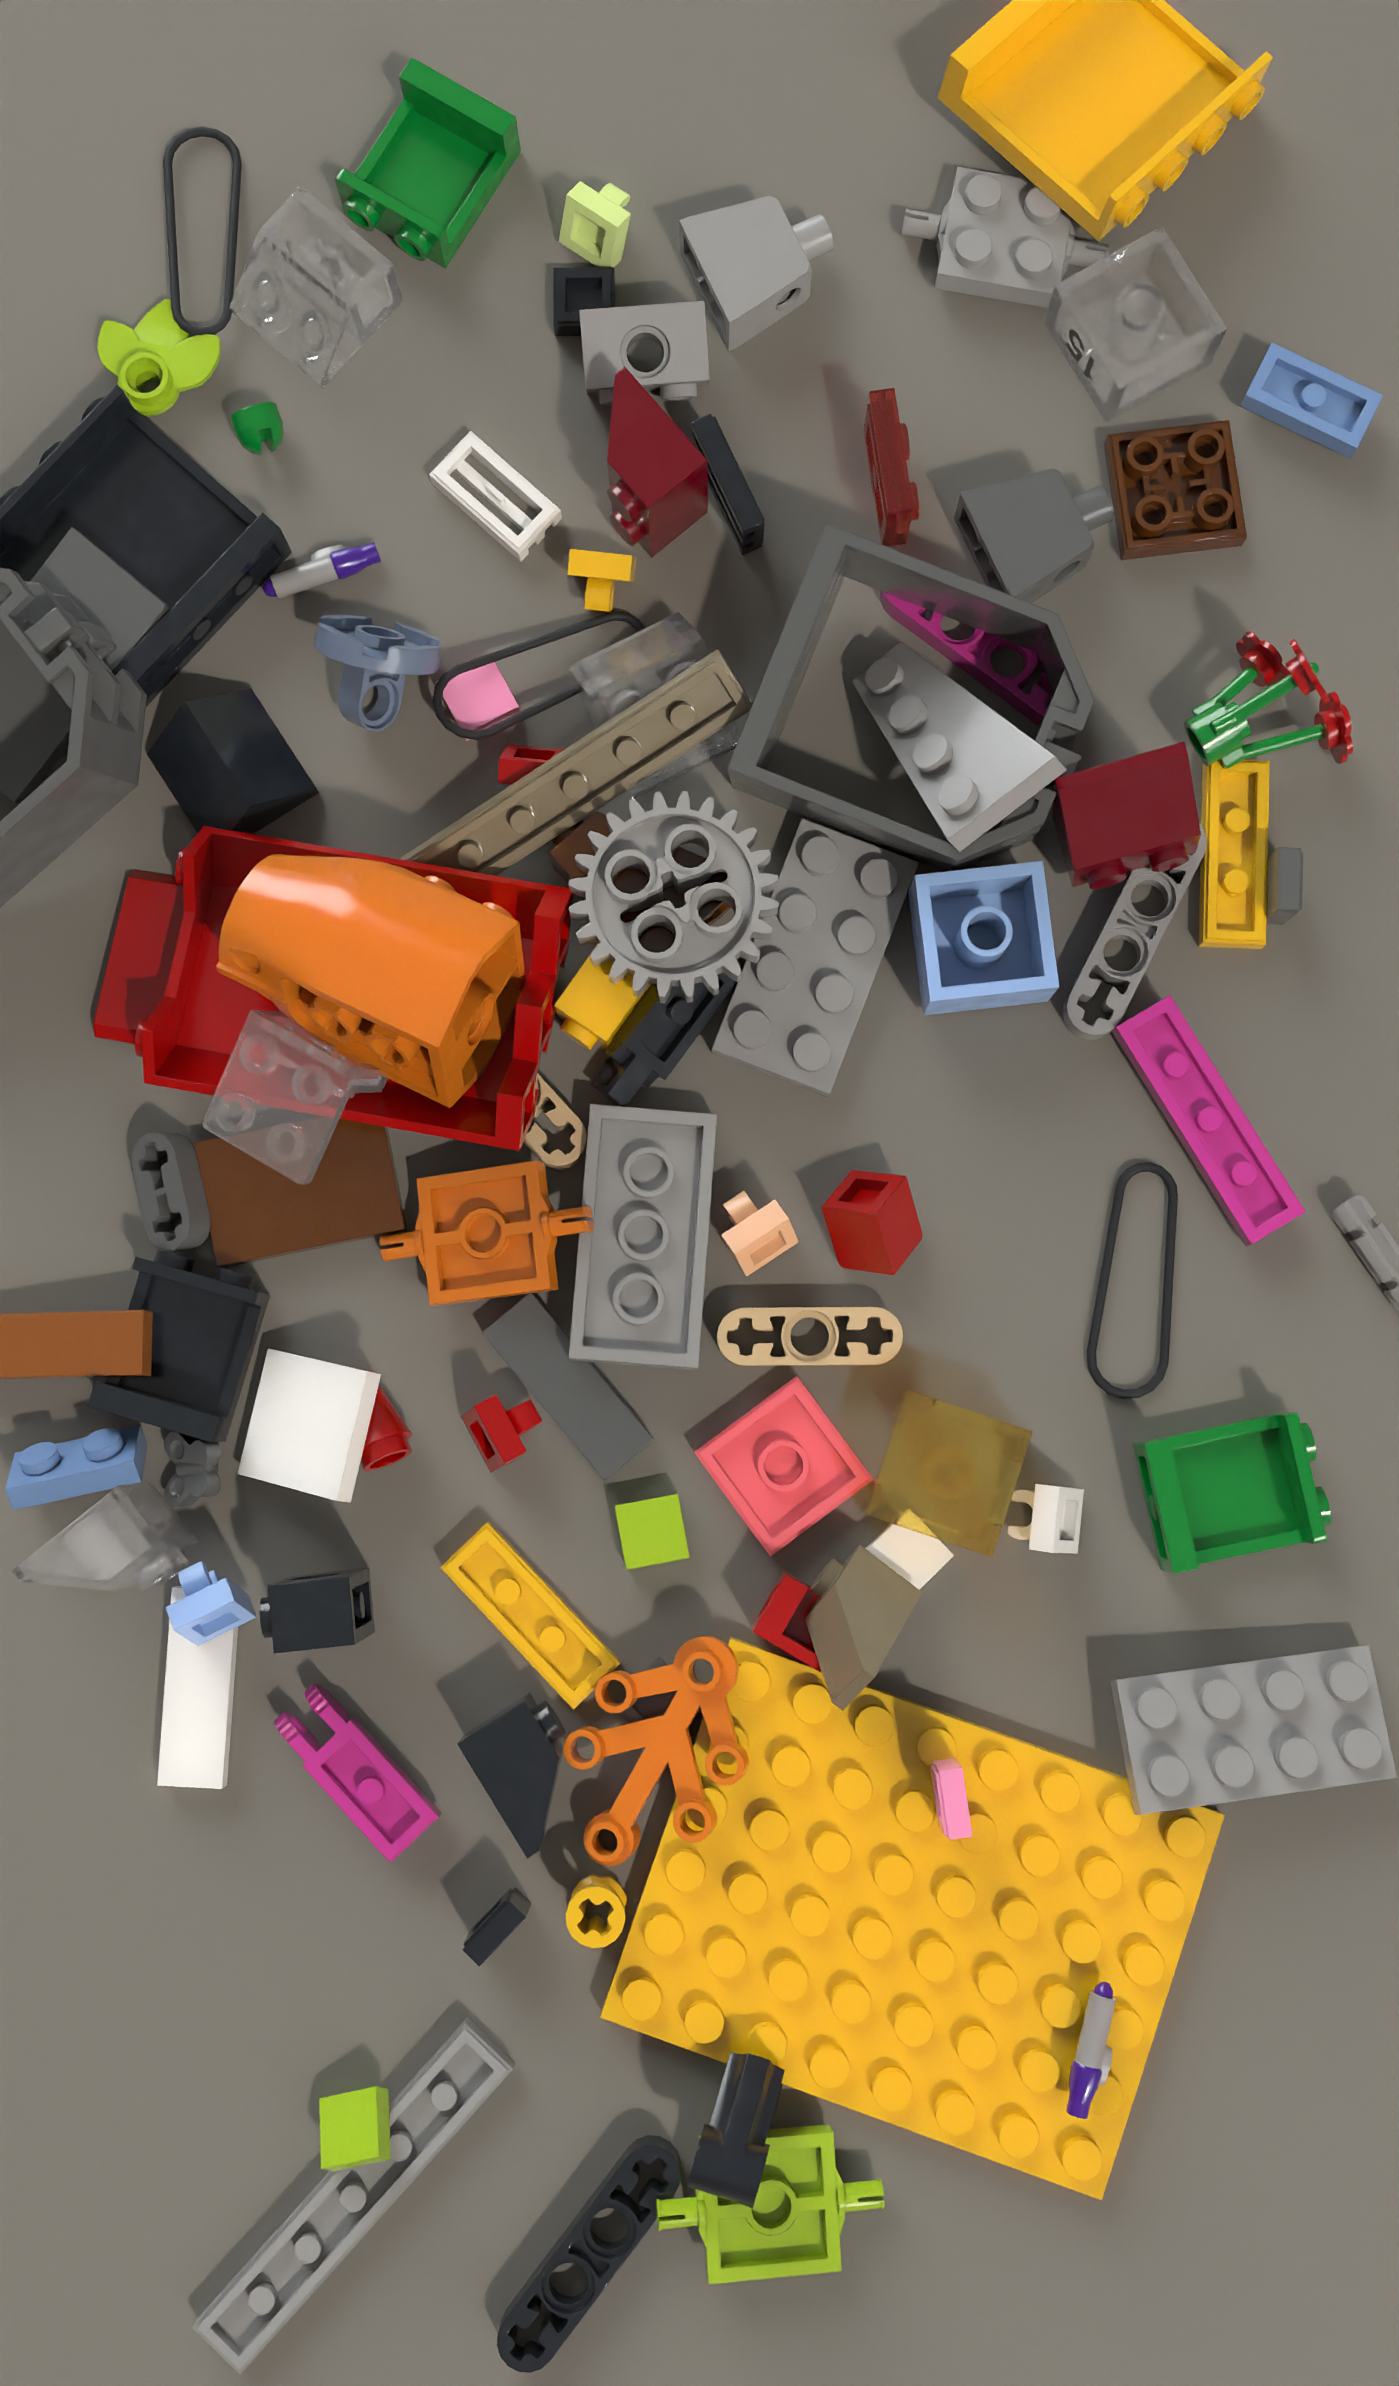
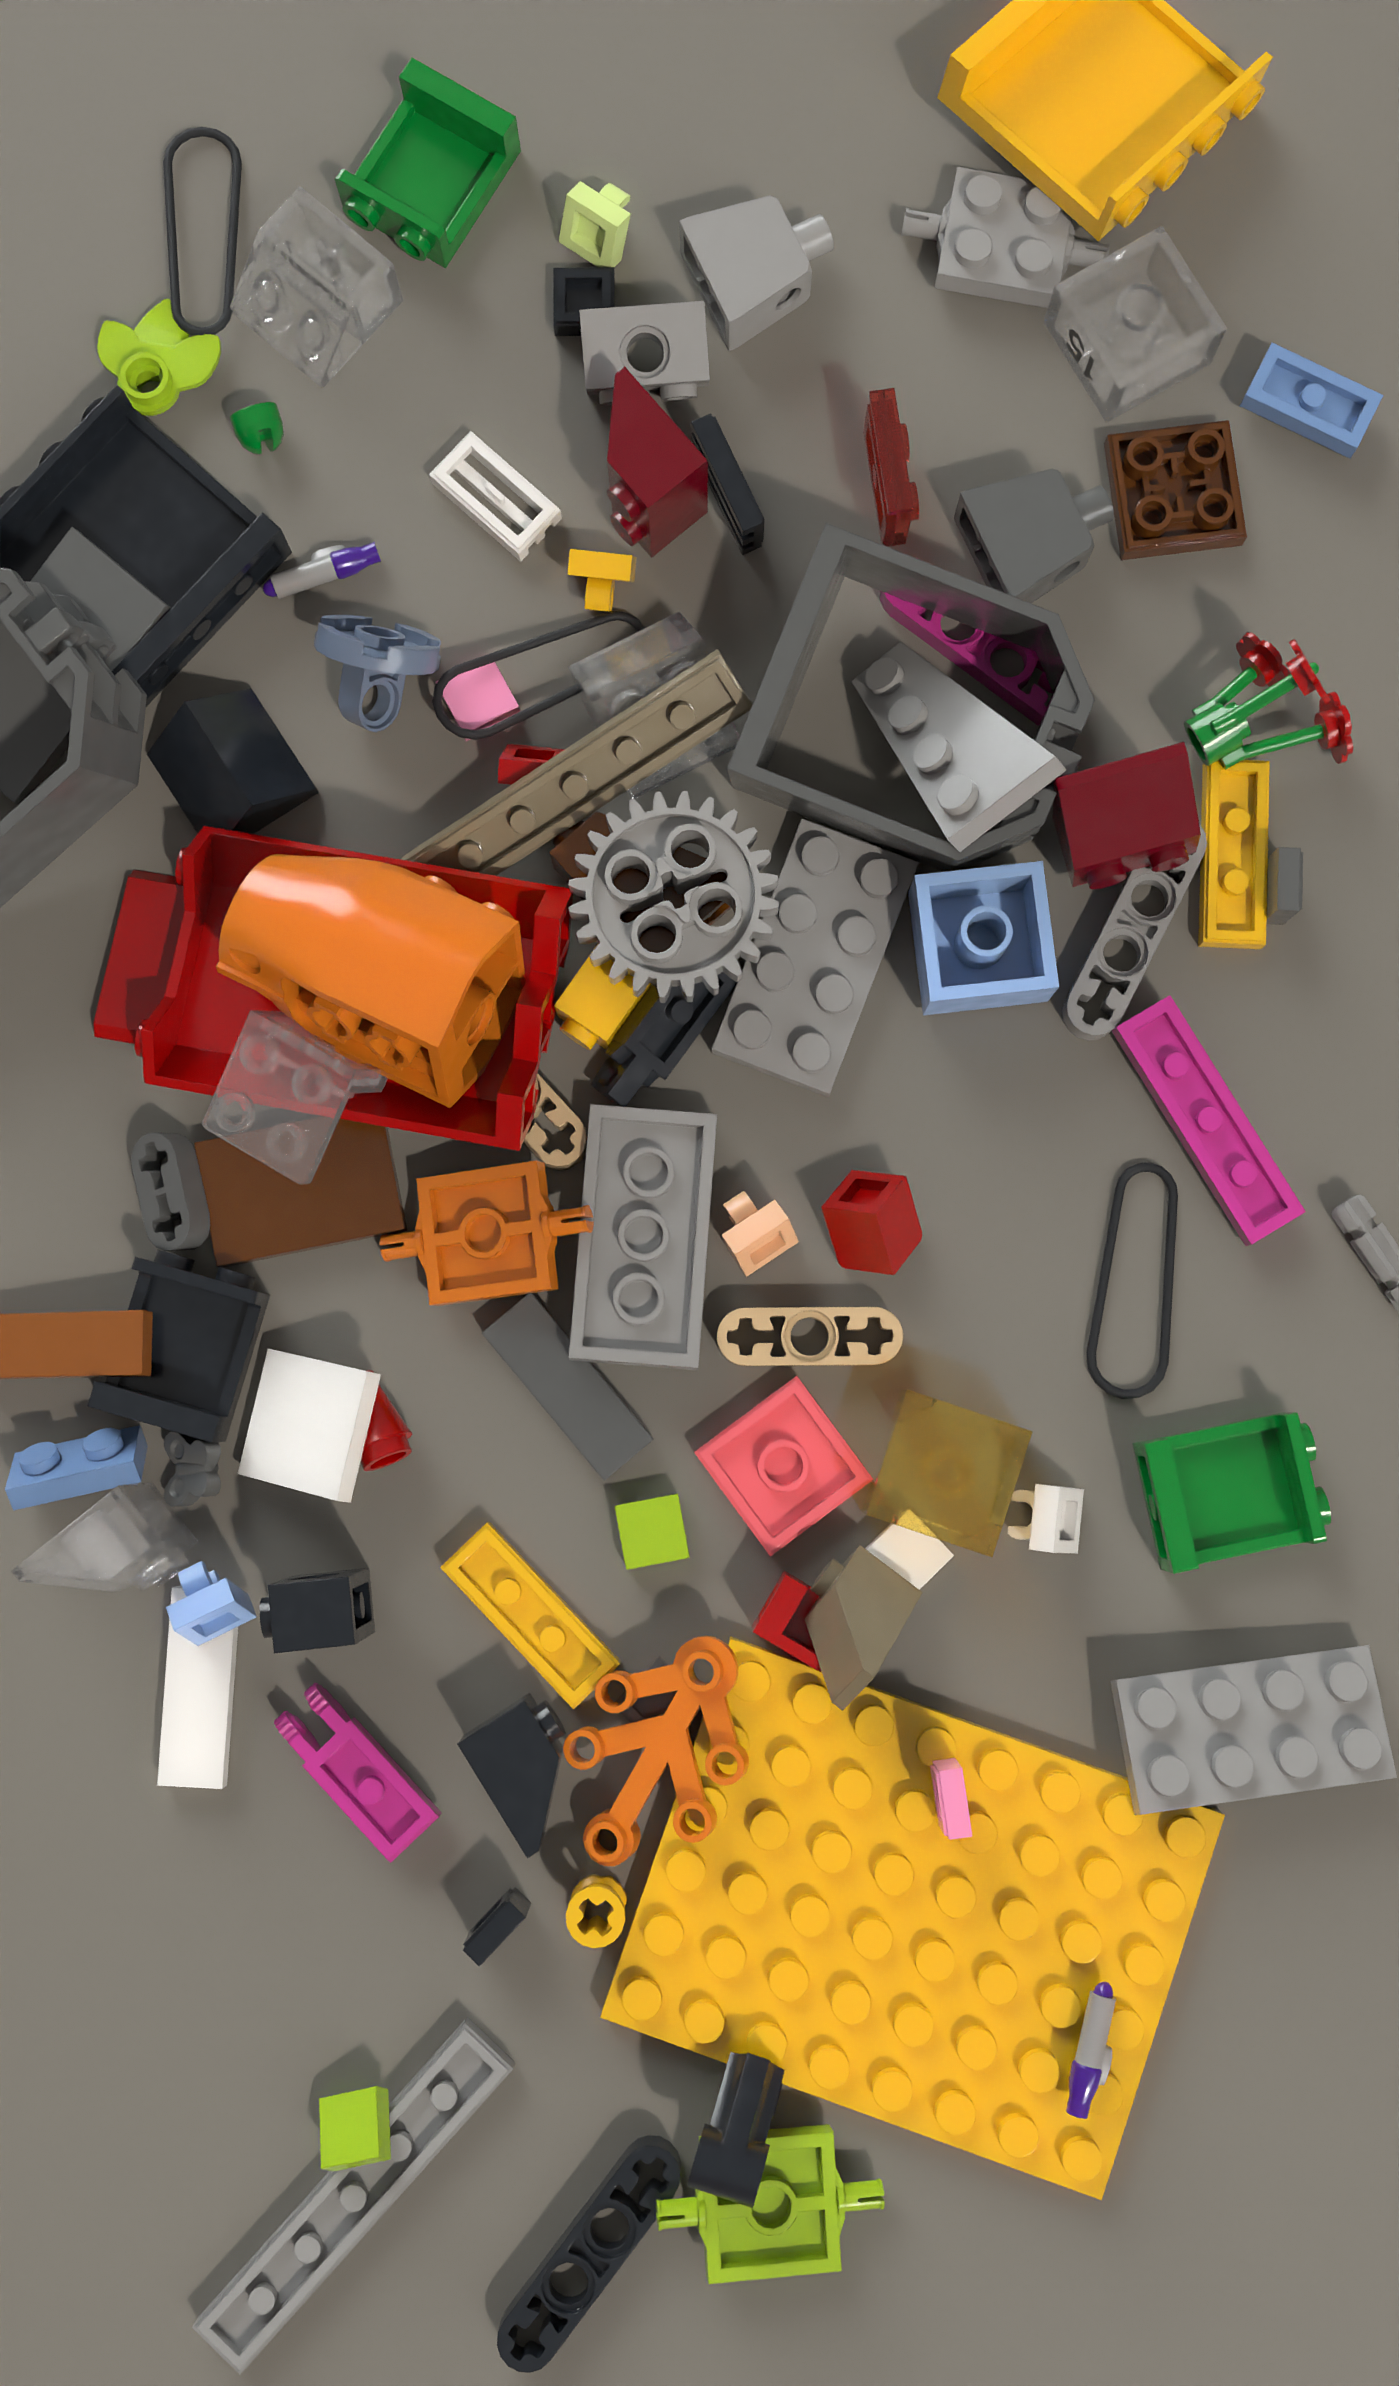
red tile [461,1394,543,1473] -> none

